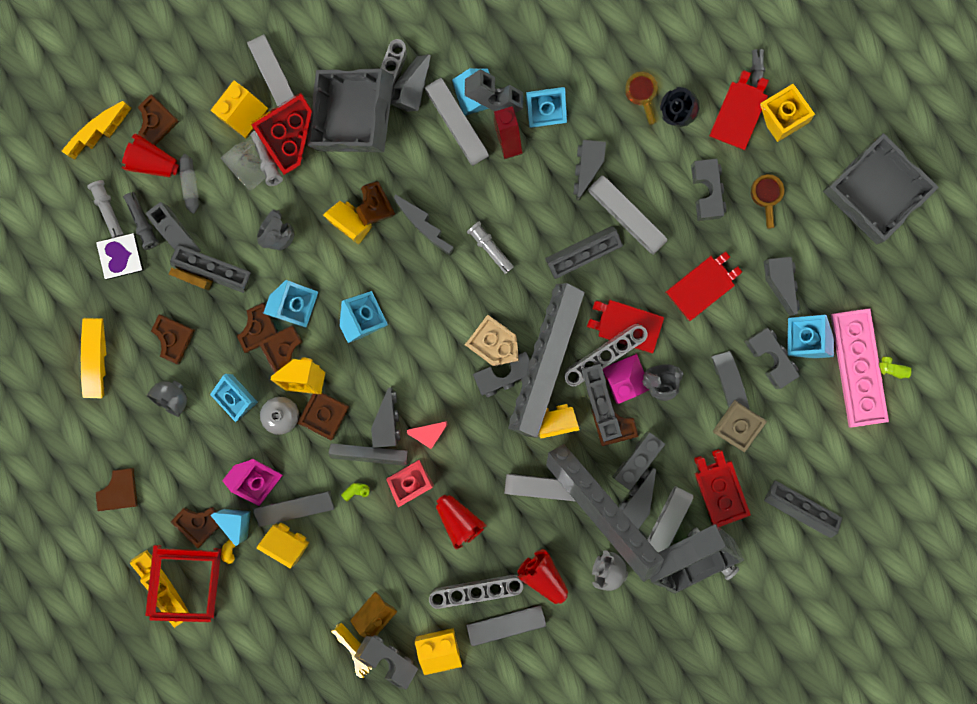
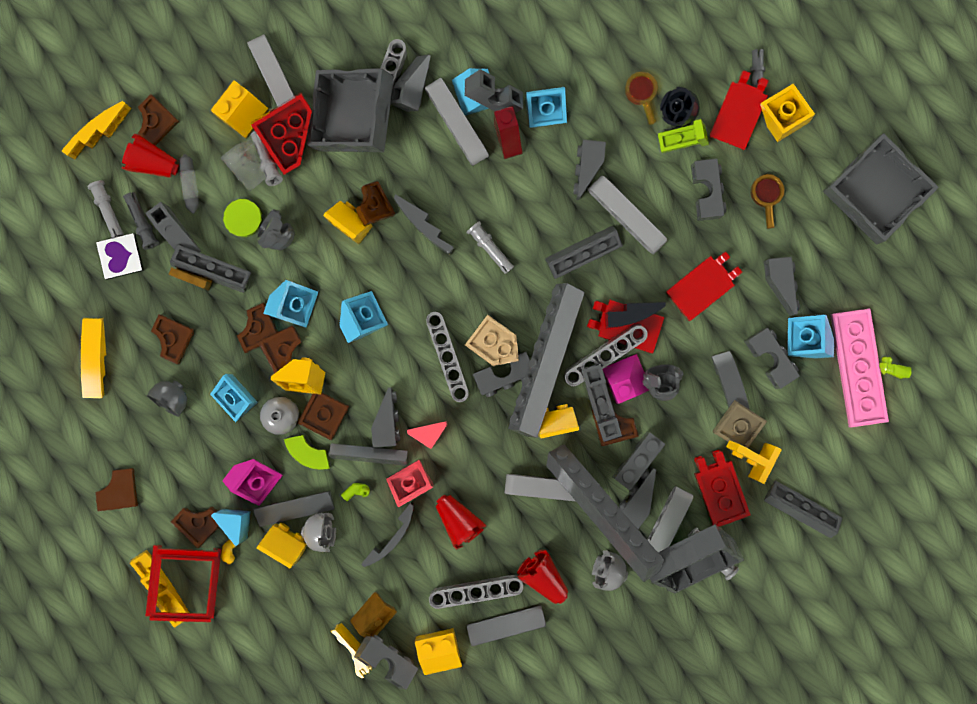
none -> lime tile [223,199,262,237]
none -> lime tile [284,435,330,470]
none -> light grey cylinder [301,513,336,552]
none -> dark grey slope [361,502,414,567]
none -> light grey beam [426,312,469,402]
none -> black slope [605,302,666,329]
none -> lime bracket [658,119,709,153]
none -> yellow bracket [726,440,782,484]

